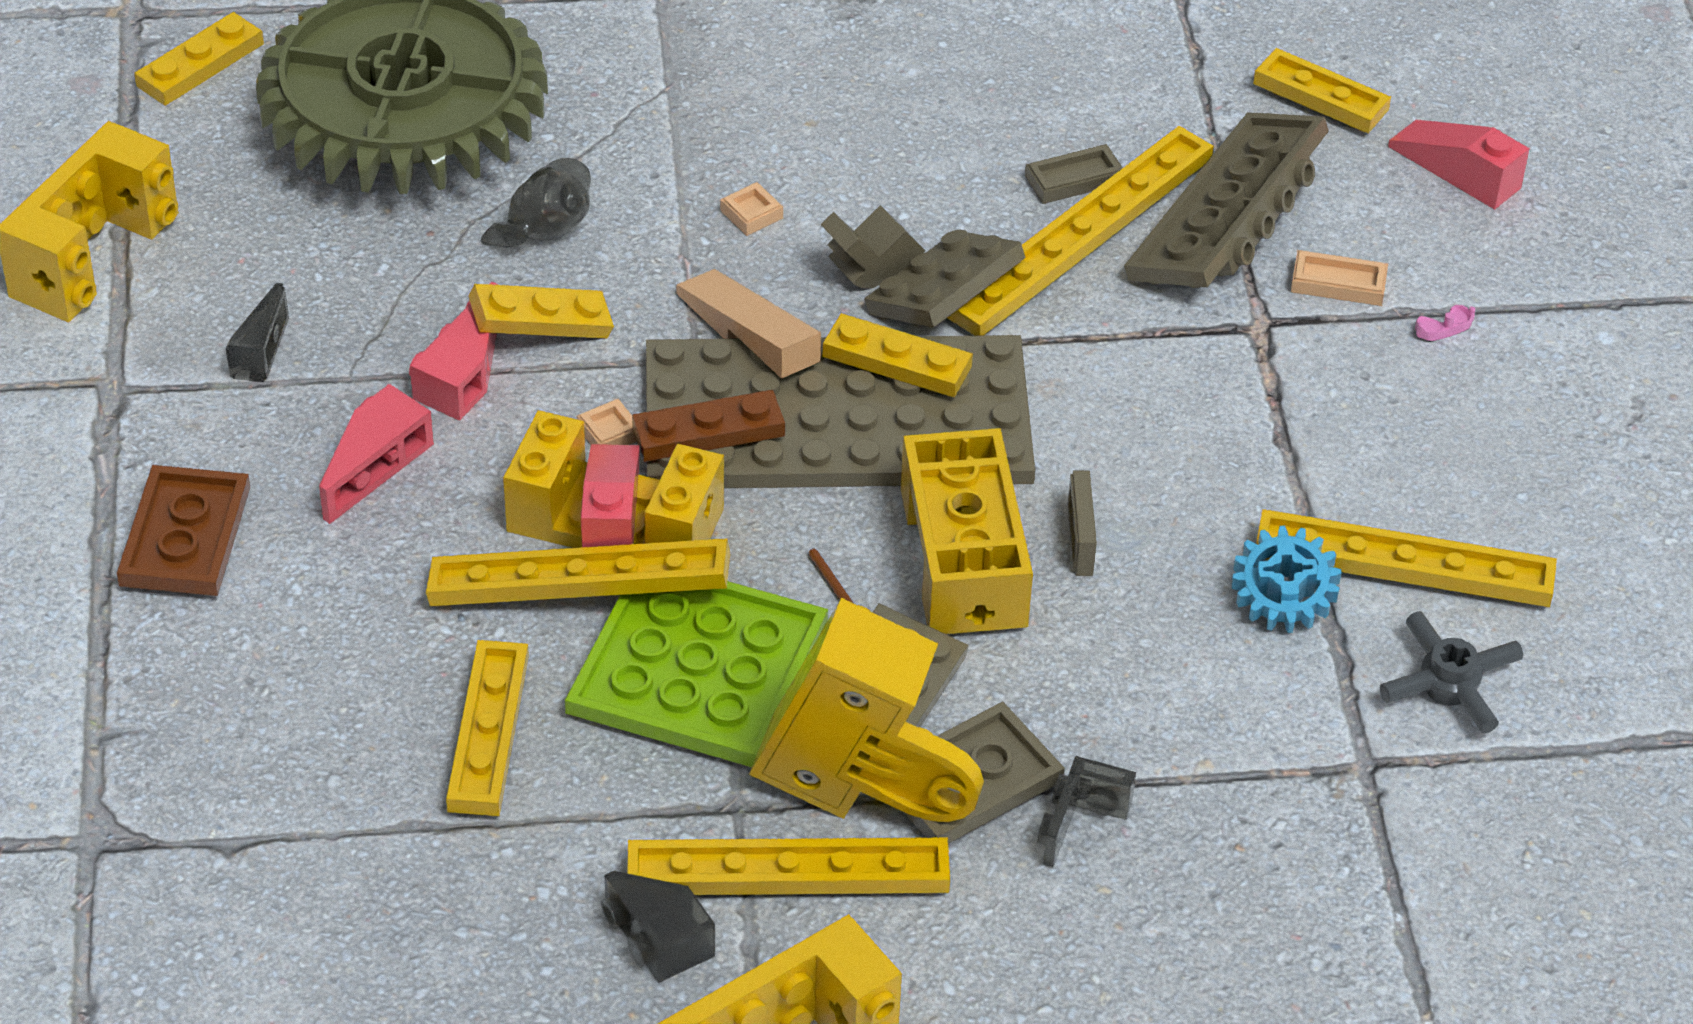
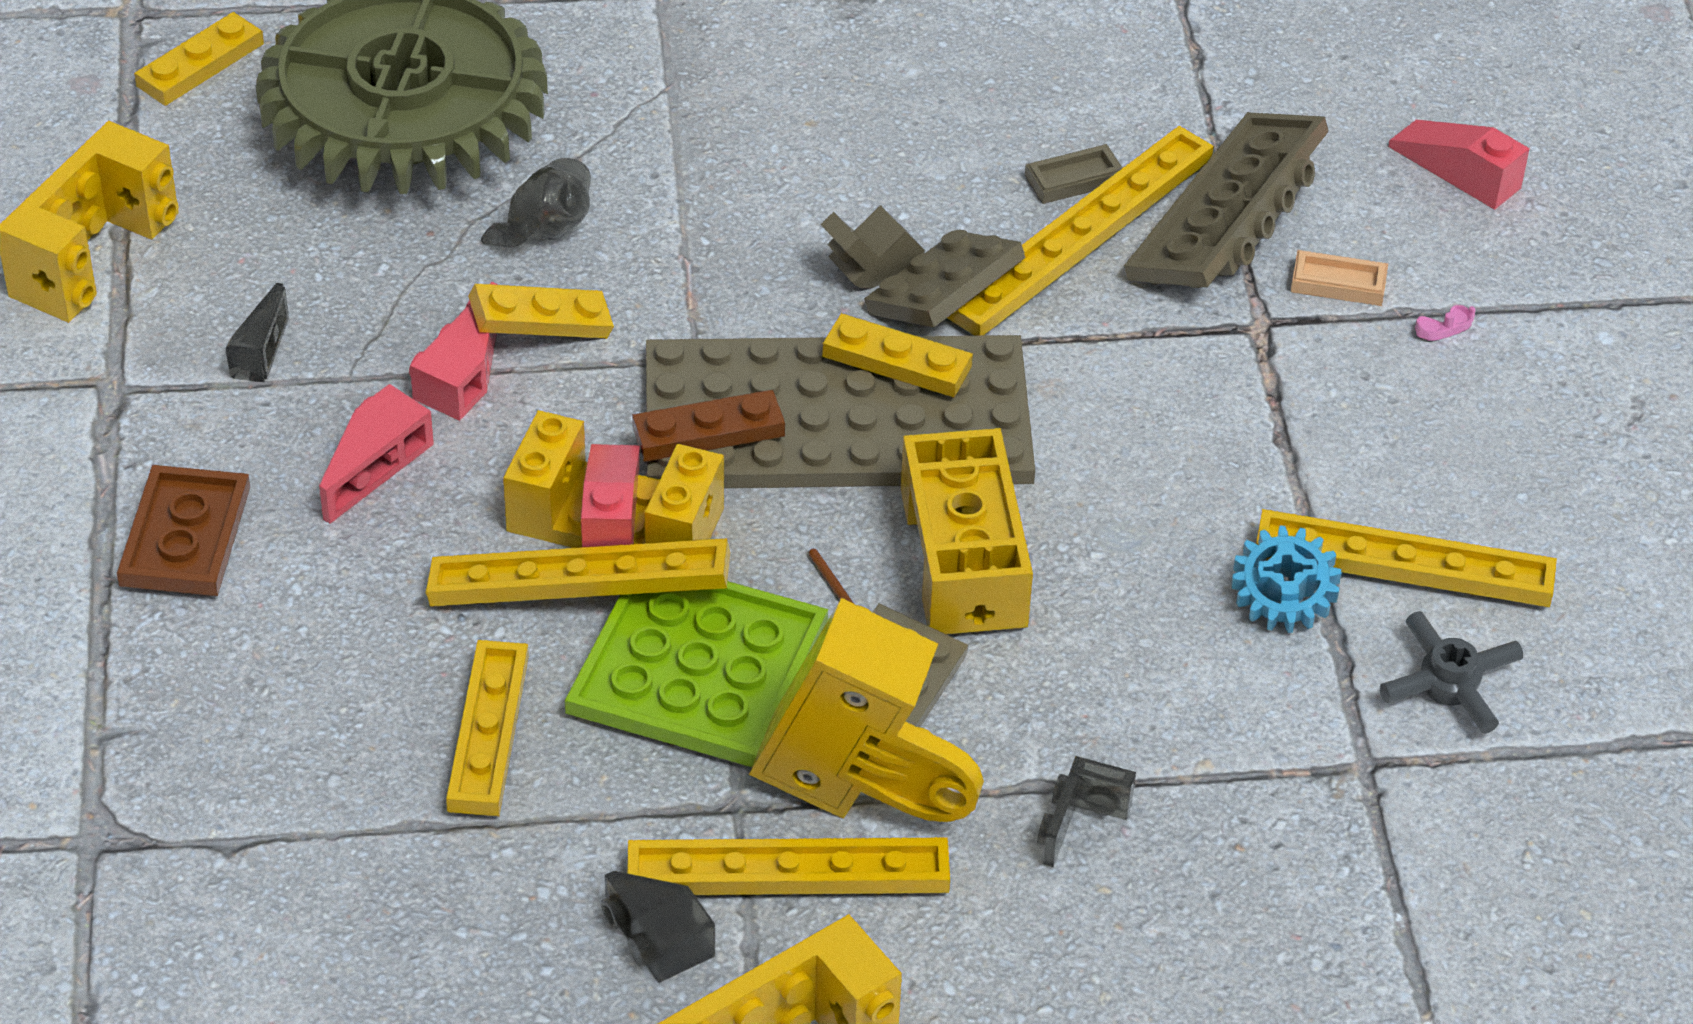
light nougat tile [576,399,637,445] -> none
light nougat slope [676,269,821,379] -> none
light nougat tile [720,182,783,236] -> none
dark tan plate [904,701,1065,844] -> none
dark tan tile [1067,470,1097,576] -> none
yellow plate [1253,48,1391,134] -> none

